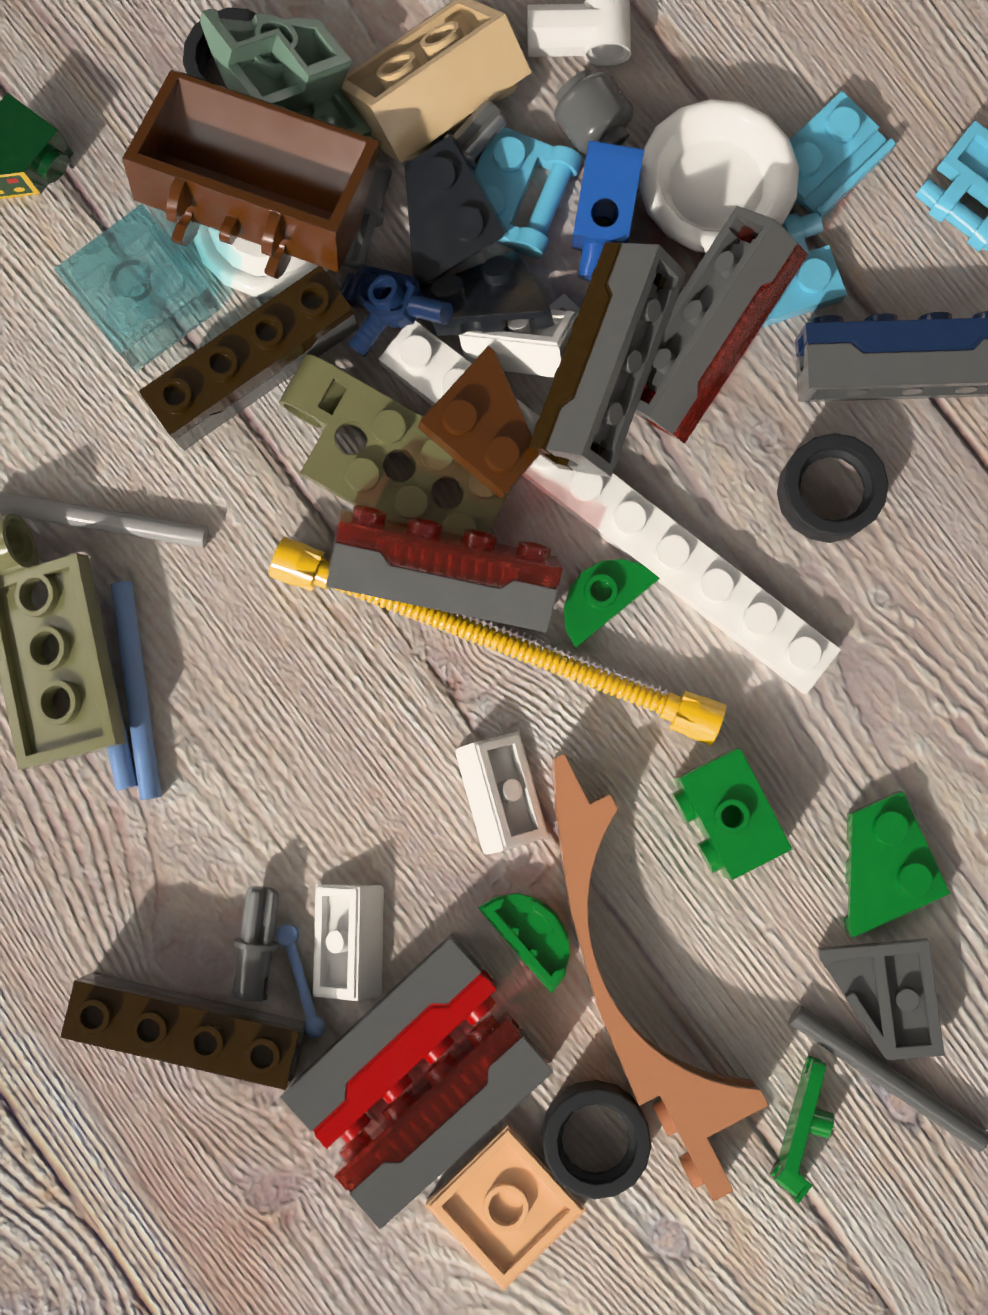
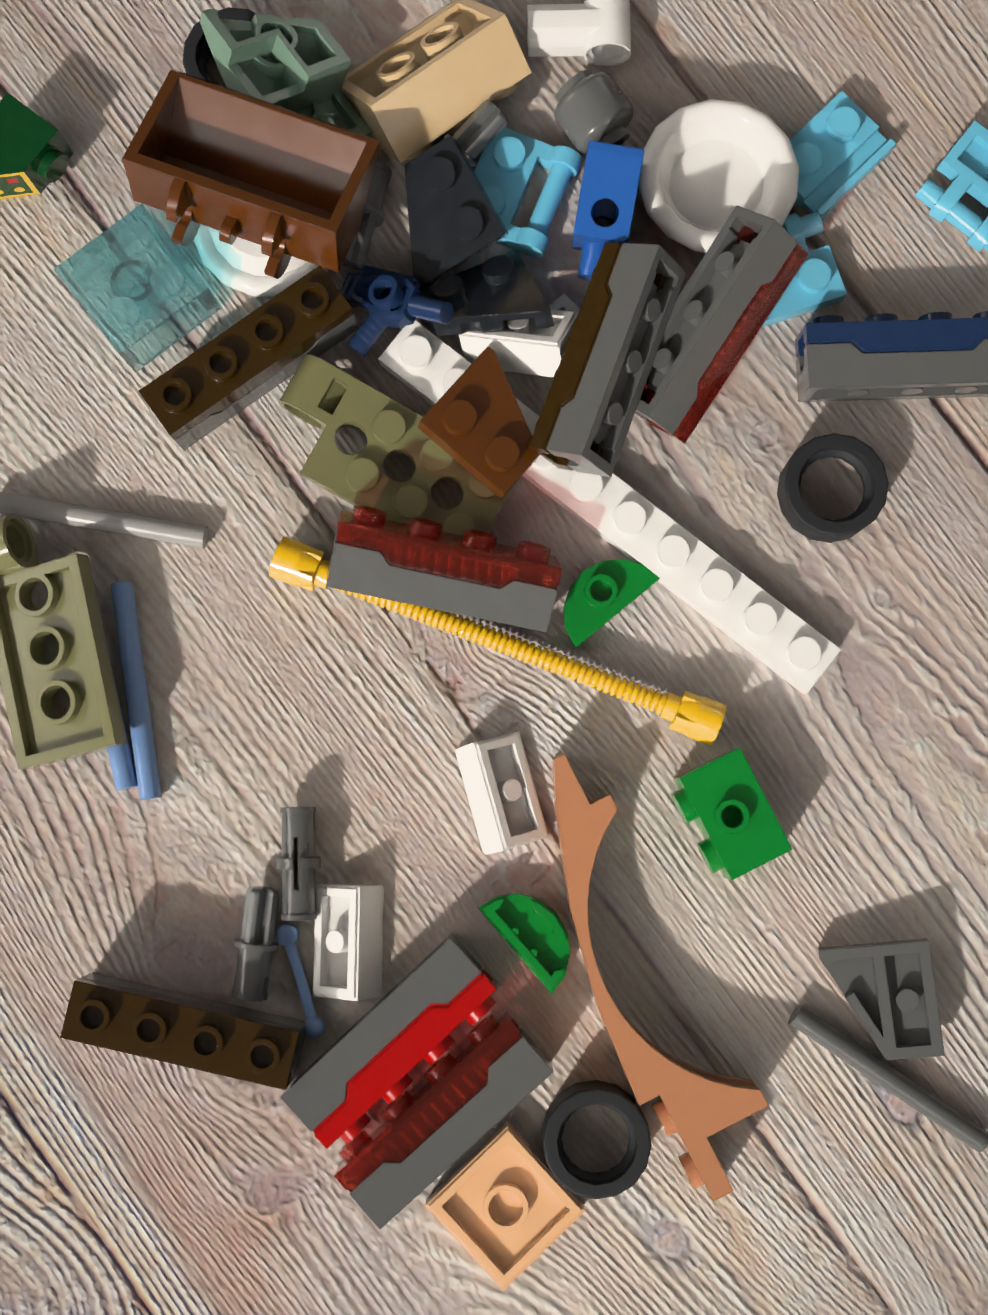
green piece [770,1055,834,1204] -> none
green wing [844,791,950,938] -> none
none -> dark grey pin [276,807,321,921]

